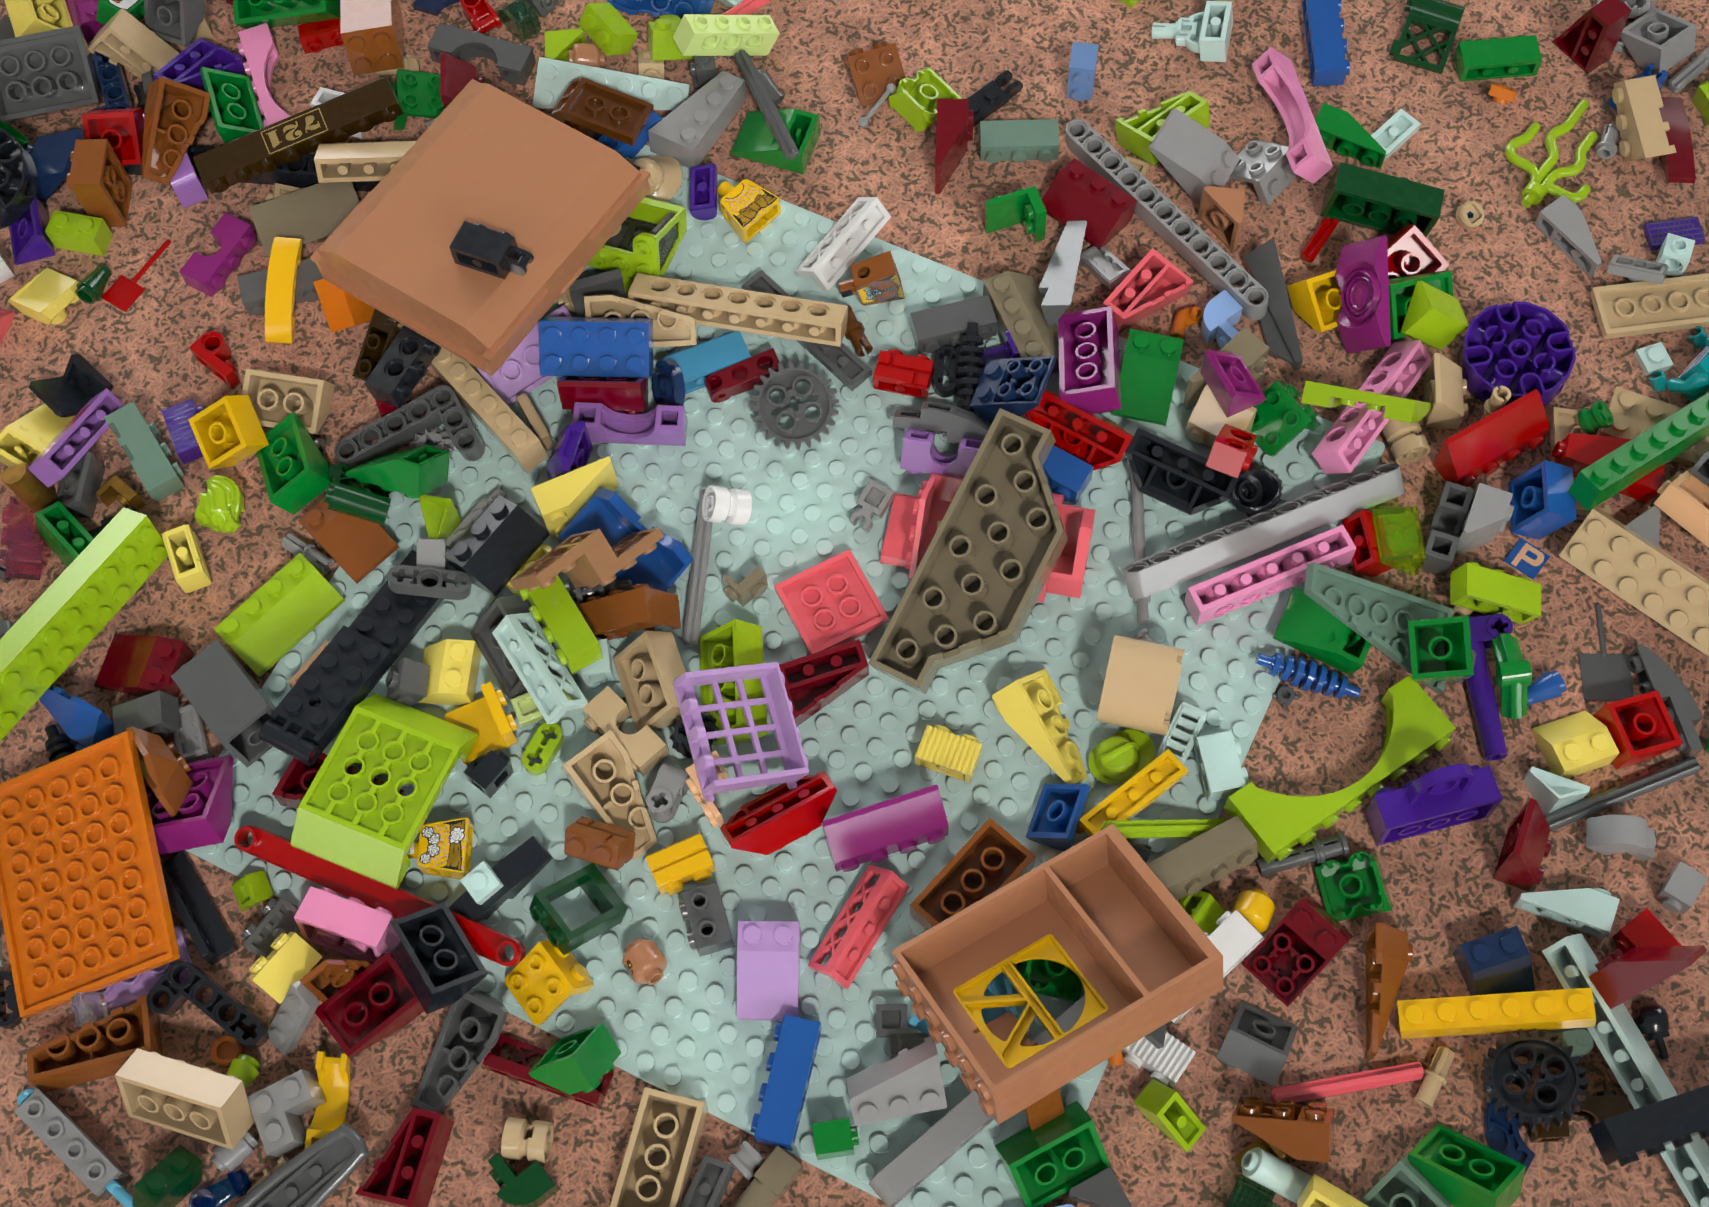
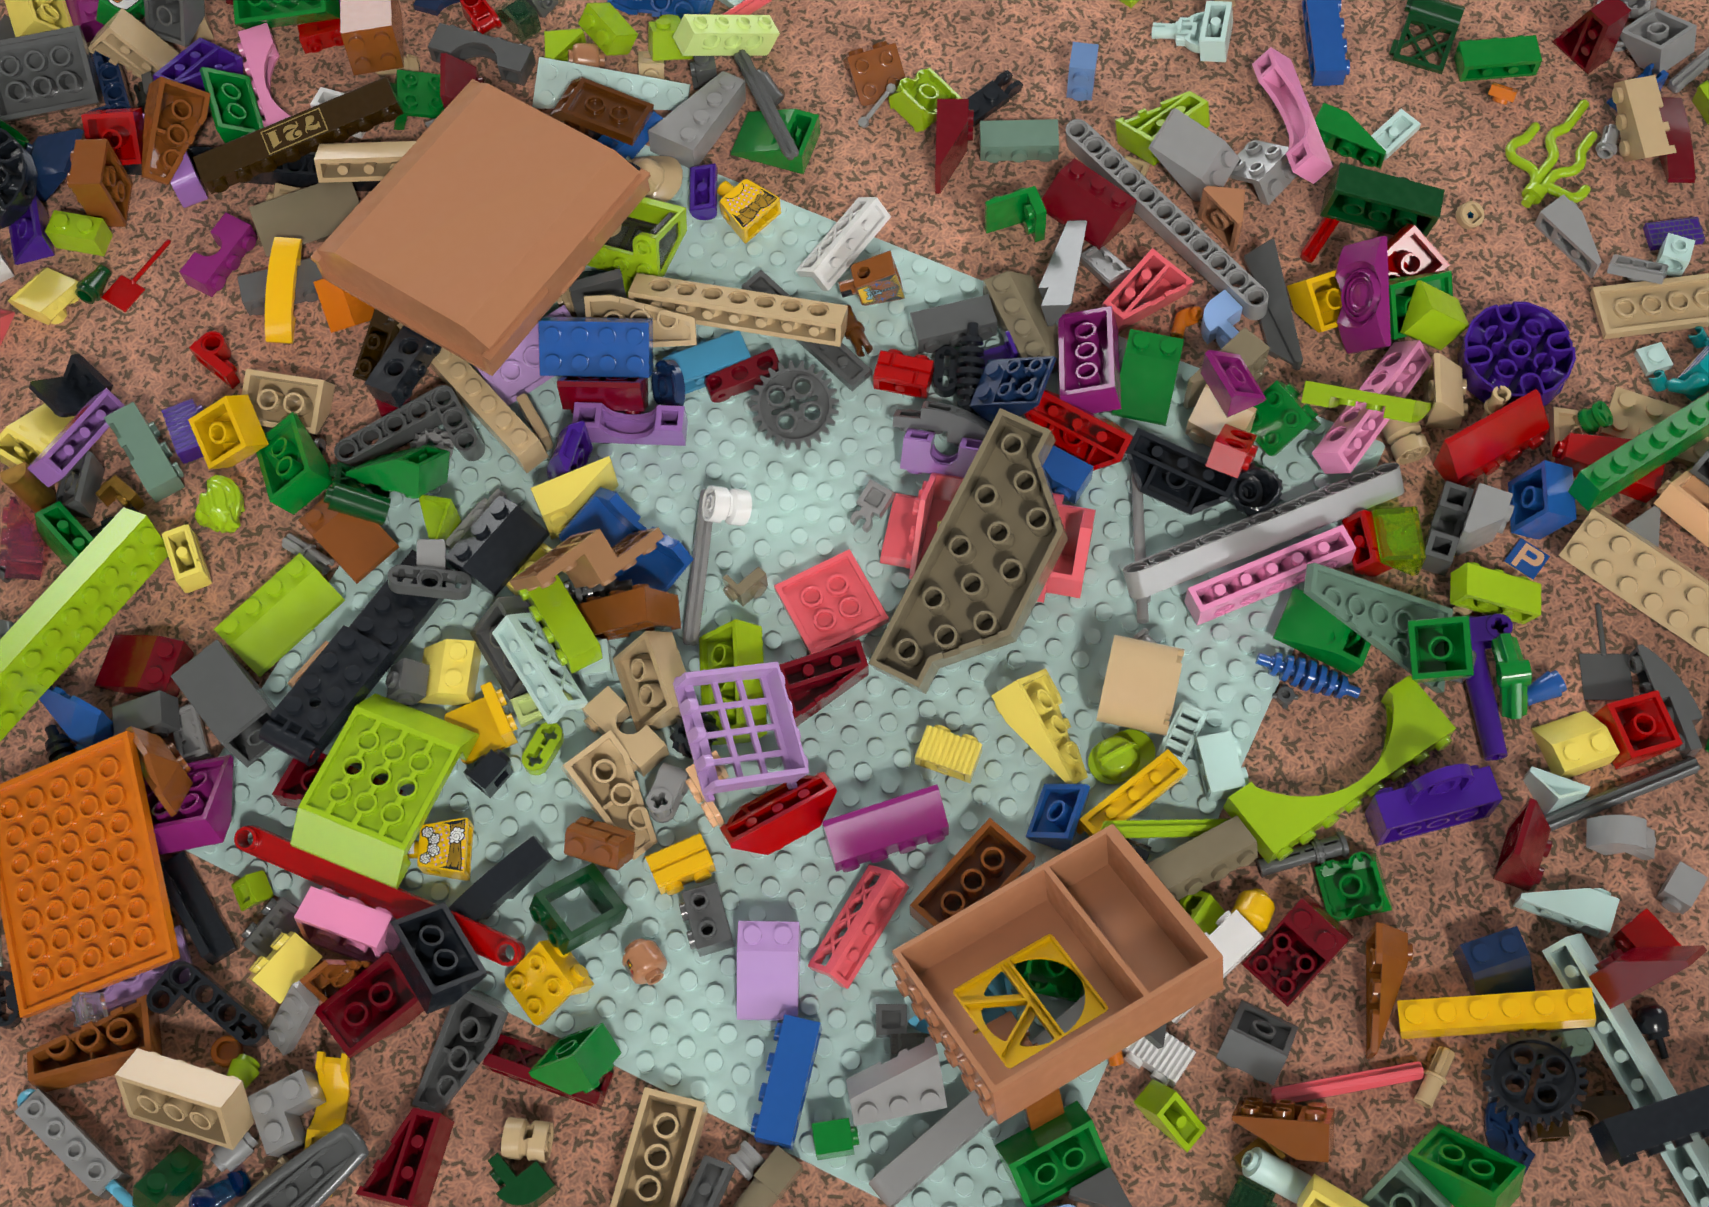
black brick [449,221,534,280] -> none
light aqua plate [460,861,504,905] -> none

